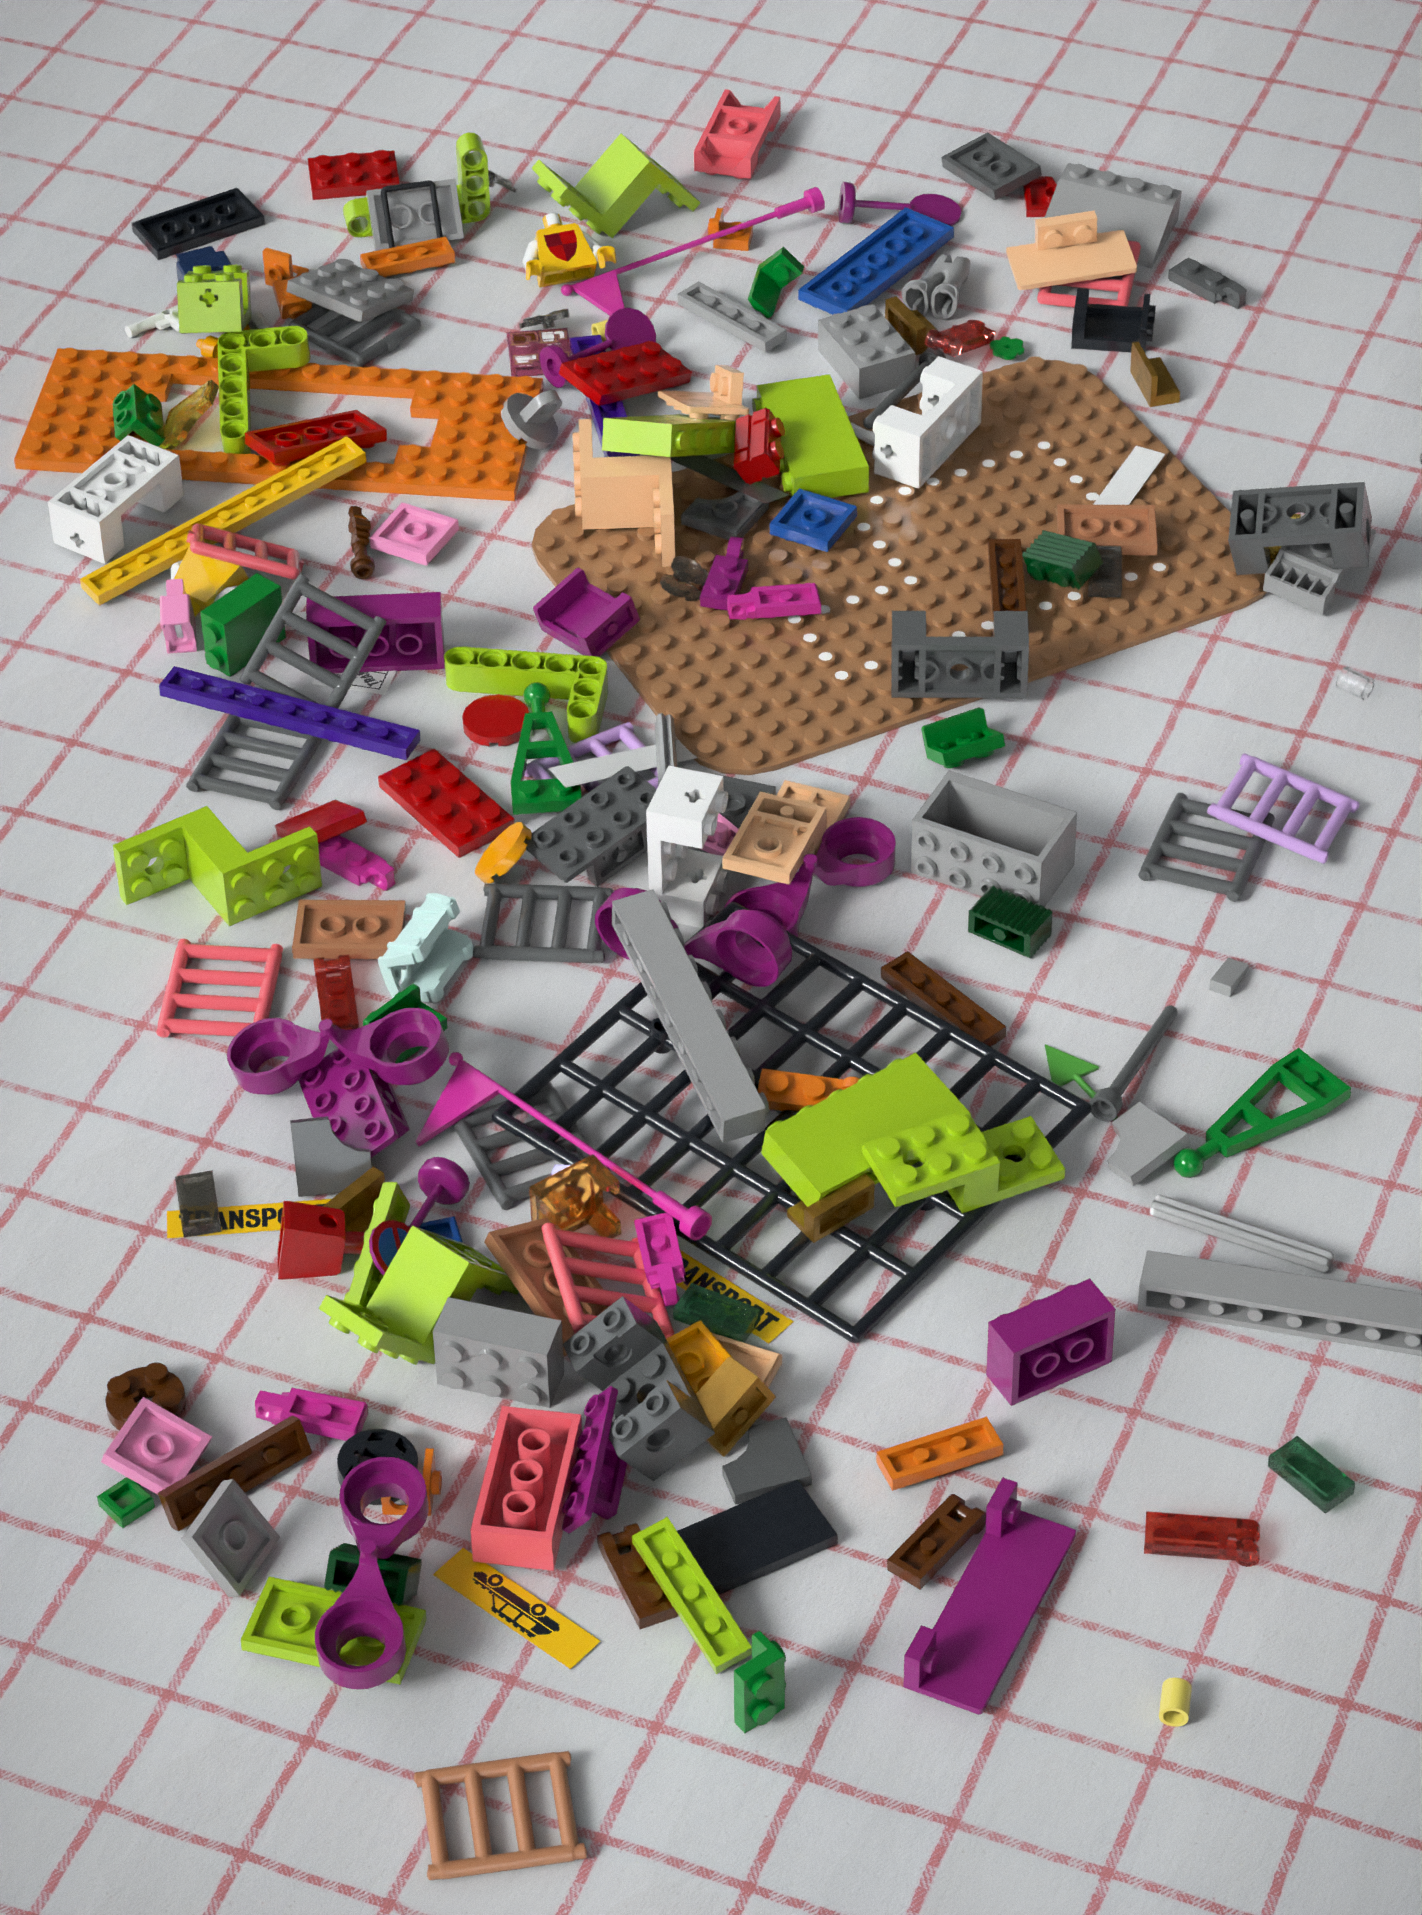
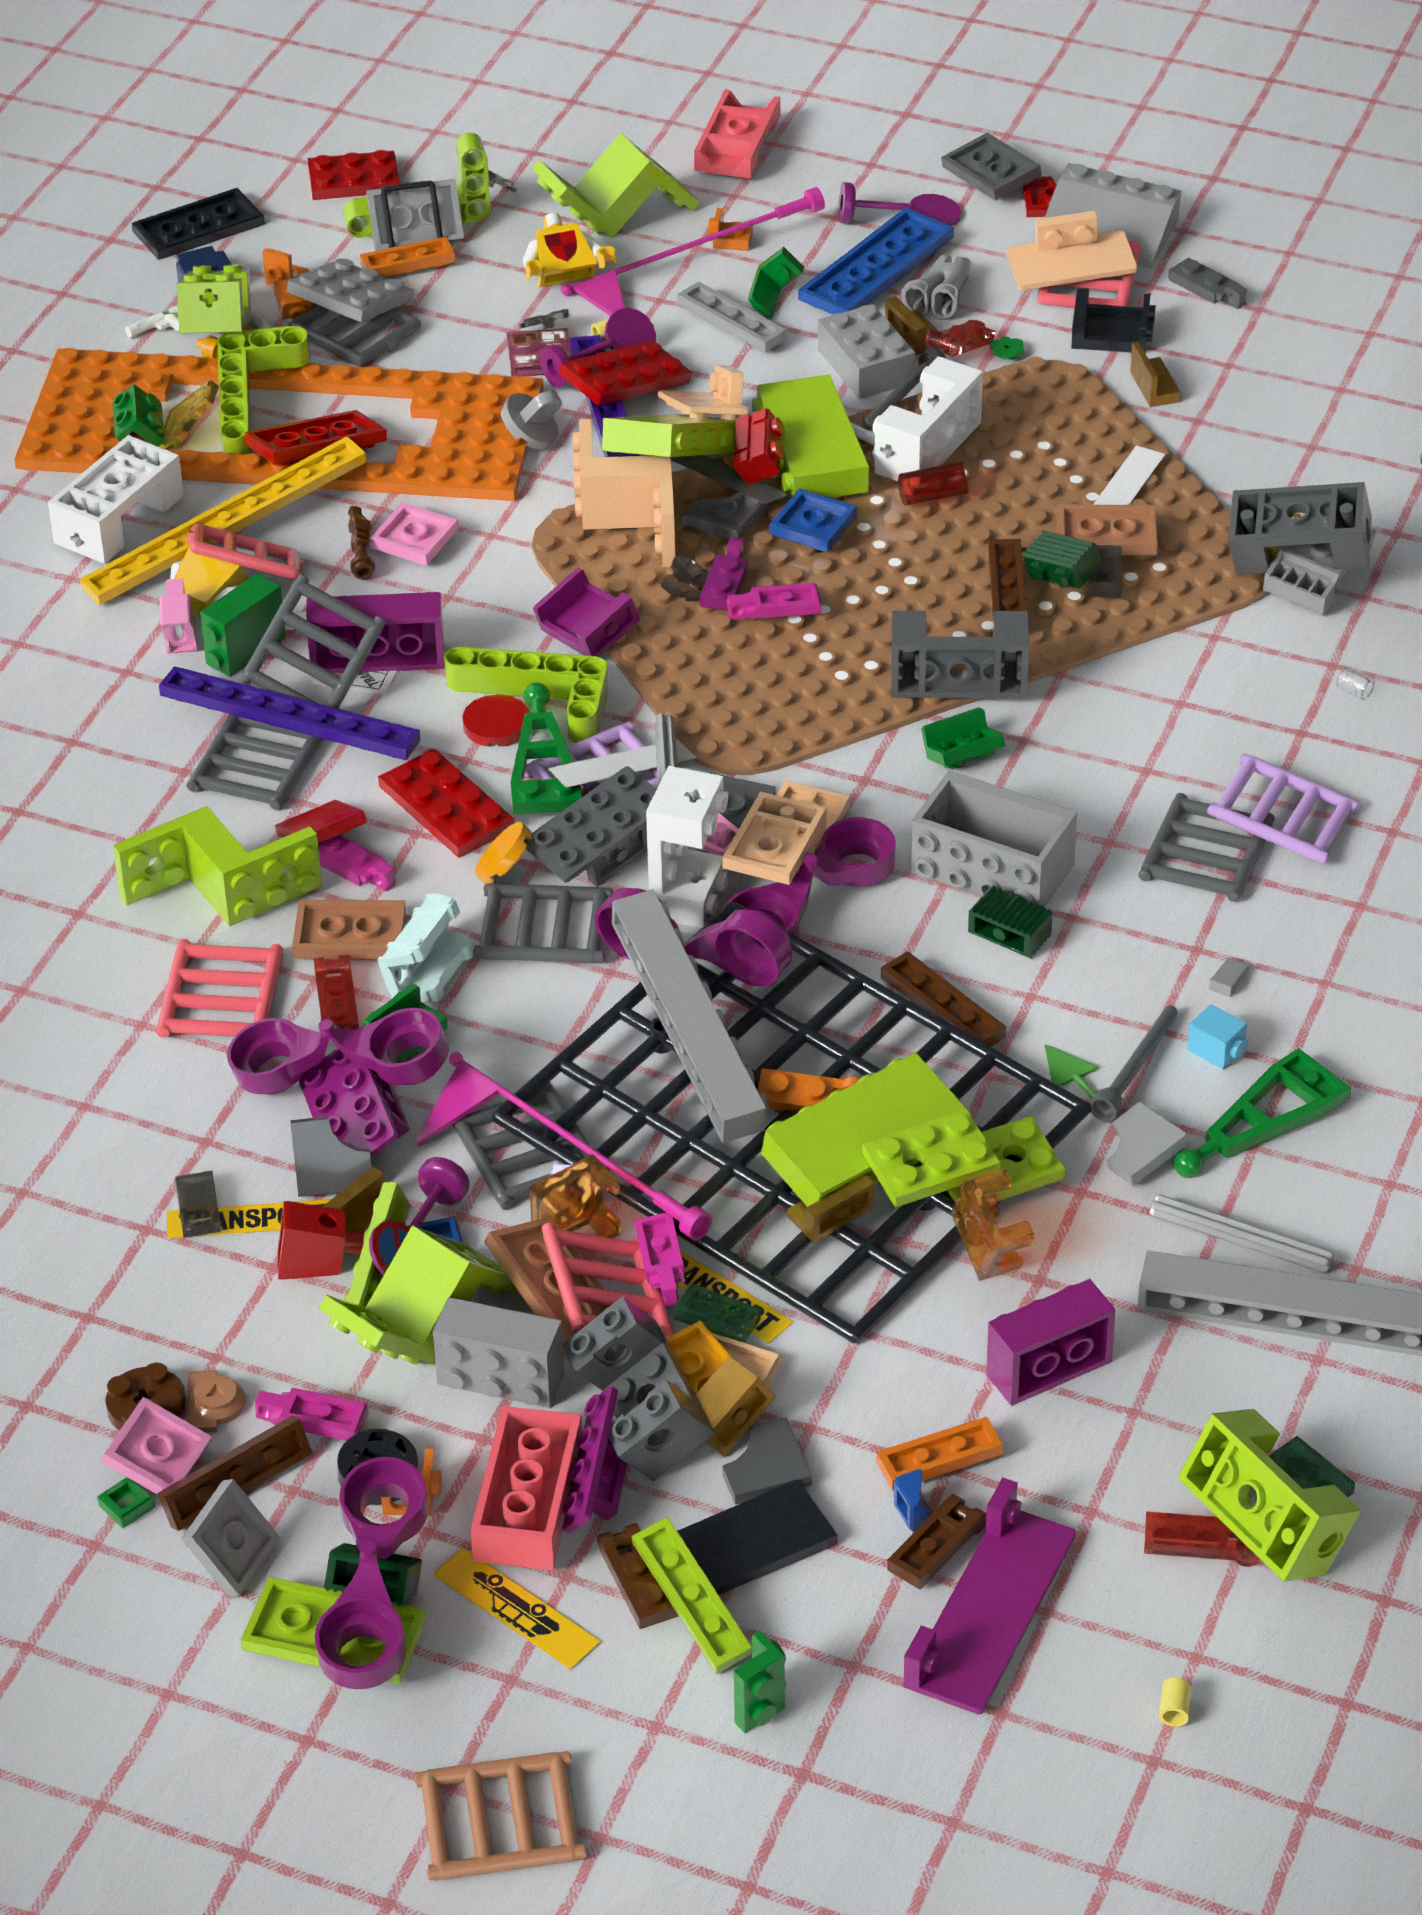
none -> nougat piece [188,1370,245,1433]
none -> blue slope [894,1469,933,1532]
none -> clear red brick [898,461,969,506]
none -> clear orange panel [951,1169,1035,1281]
none -> lime plate [1178,1409,1361,1582]
none -> medium azure brick [1187,1004,1248,1070]

